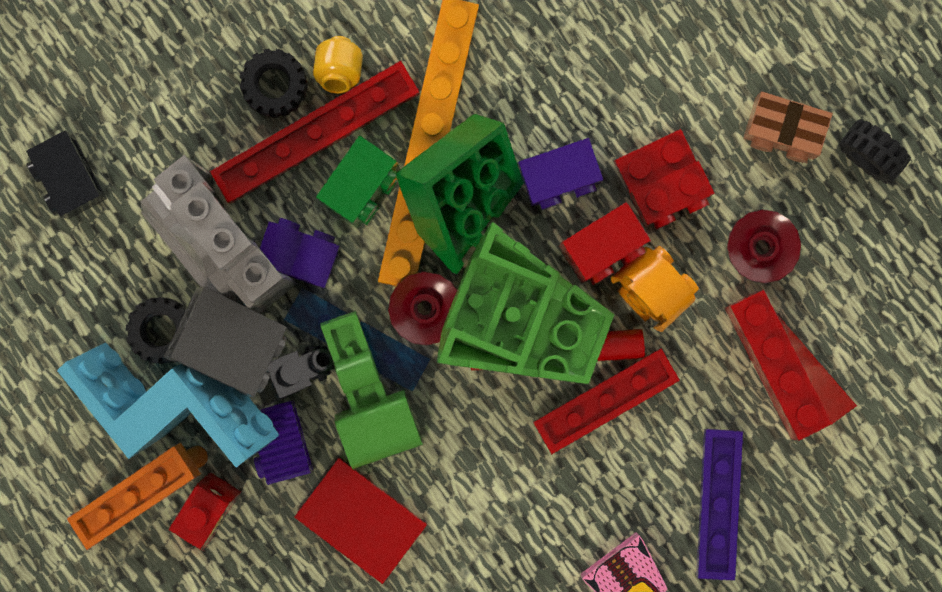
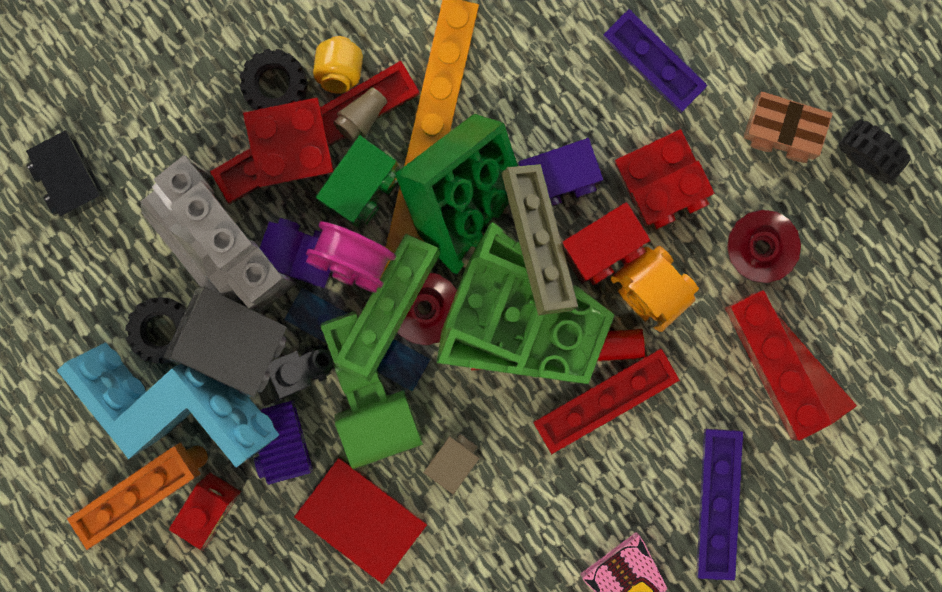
none -> red brick [243,97,334,187]
none -> dark pink wheel [306,221,396,293]
none -> dark tan cone [333,87,387,143]
none -> bright green plate [334,234,440,382]
none -> dark tan brick [423,434,480,495]
none -> olive plate [502,164,578,316]
none -> dark purple plate [602,9,708,114]

